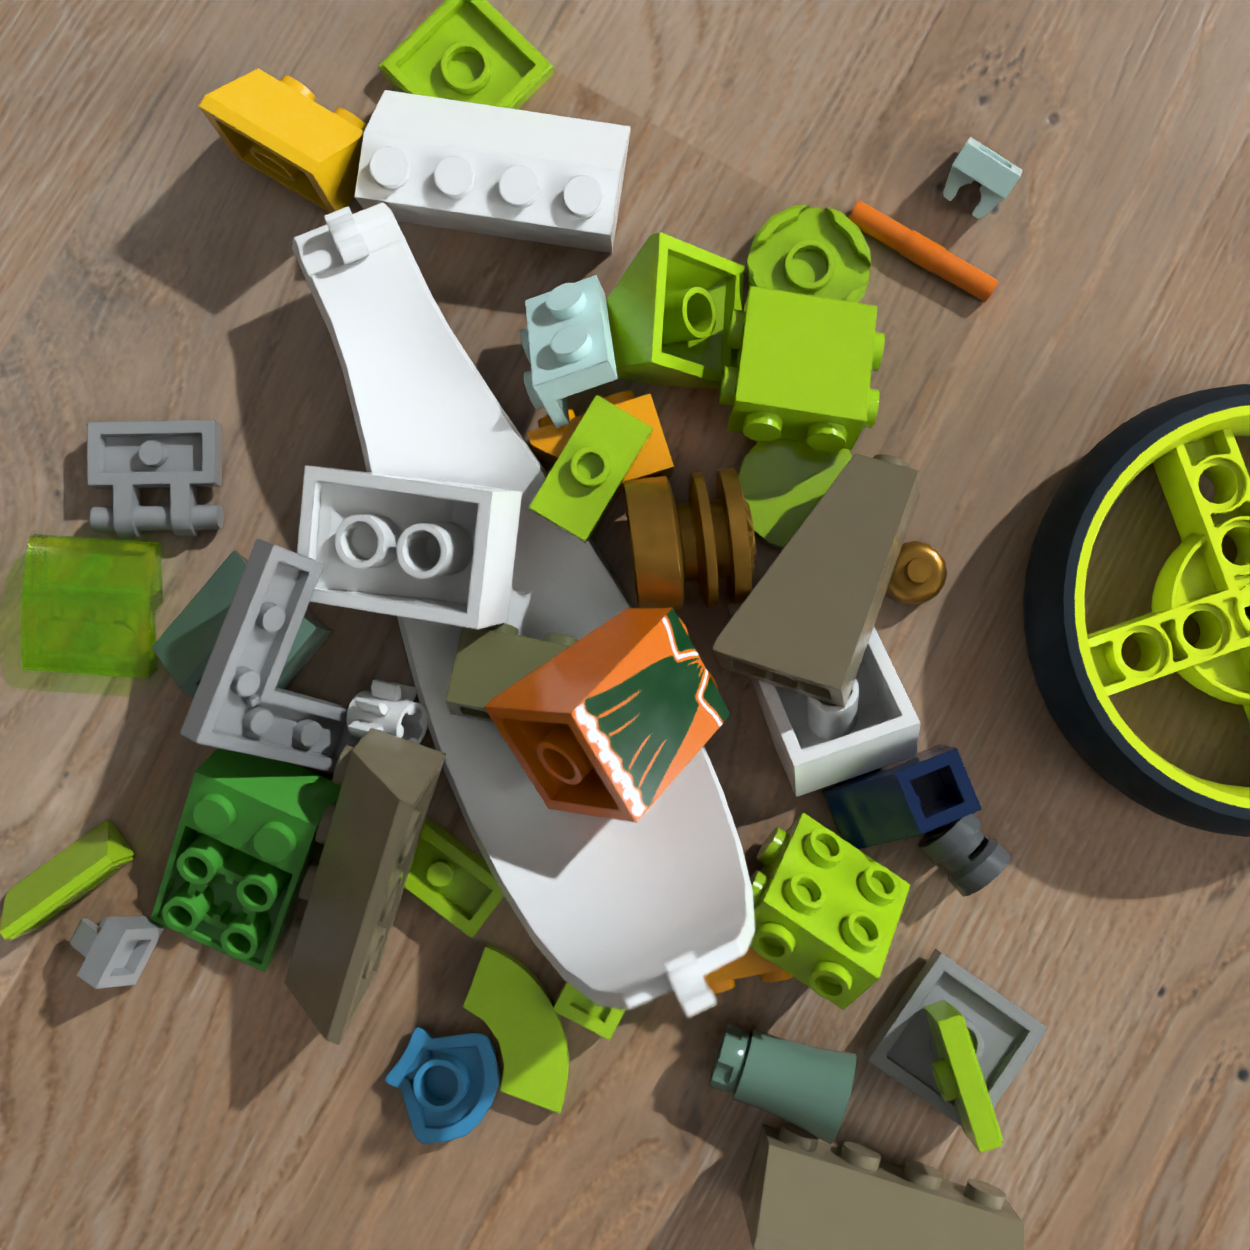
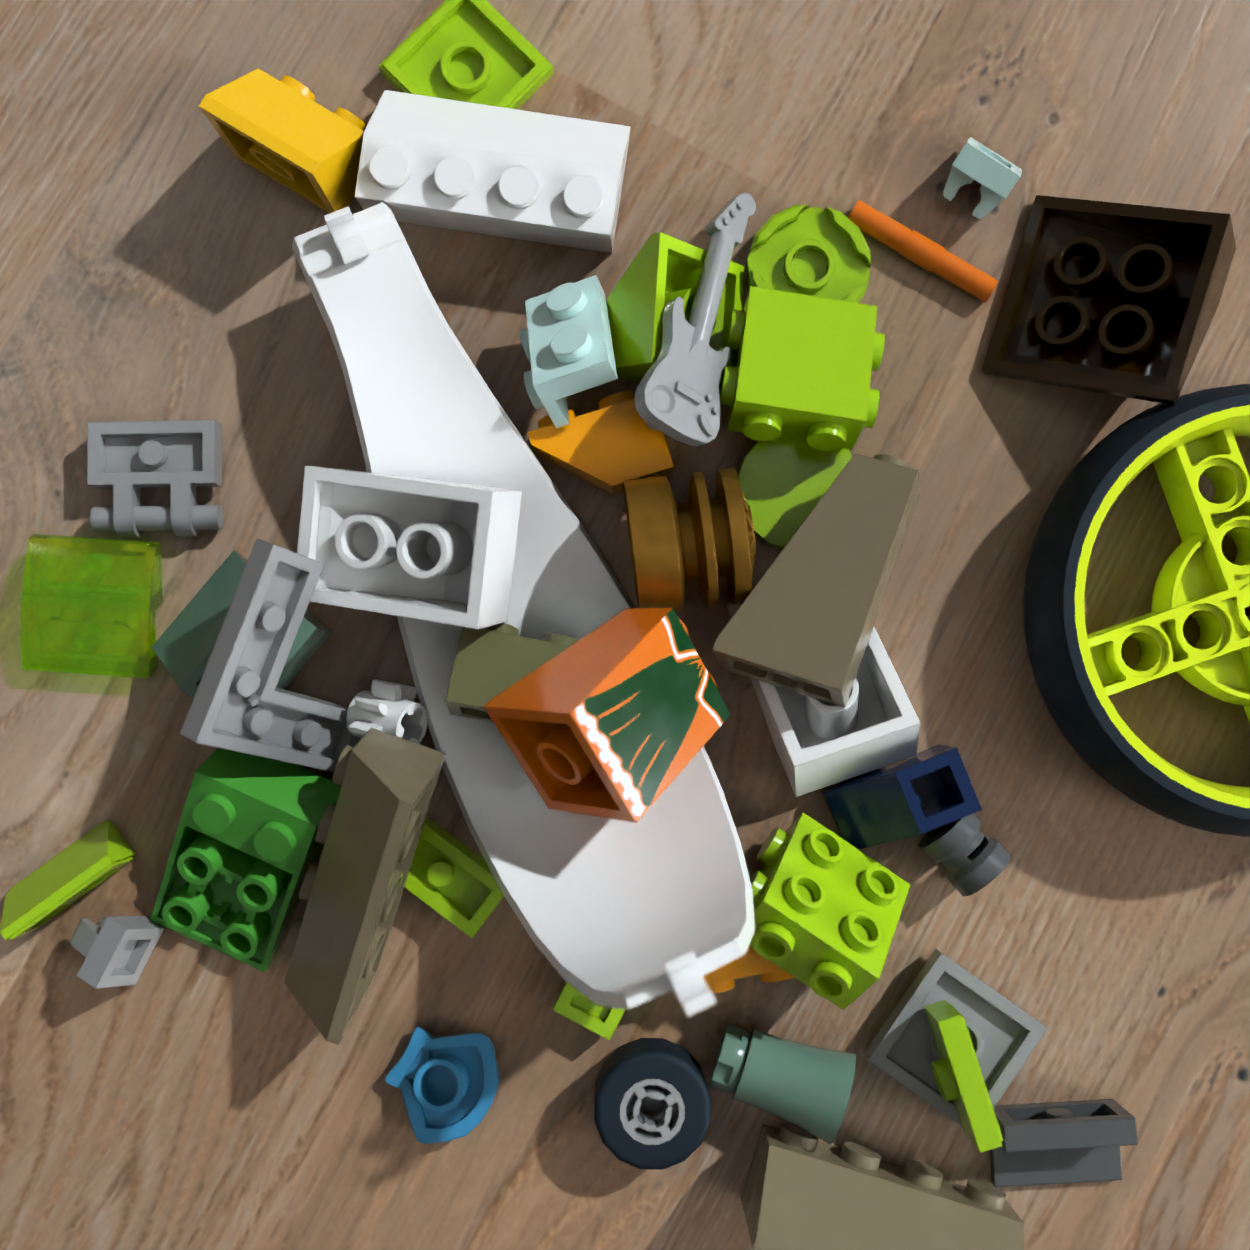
lime tile [463,943,569,1114] -> none
lime plate [529,395,653,543] -> none
pearl gold piece [886,541,947,605] -> none
none -> black wheel [594,1038,711,1170]
none -> light grey piece [635,192,756,446]
none -> dark brown slope [982,195,1236,405]
none -> dark grey panel [990,1099,1138,1187]

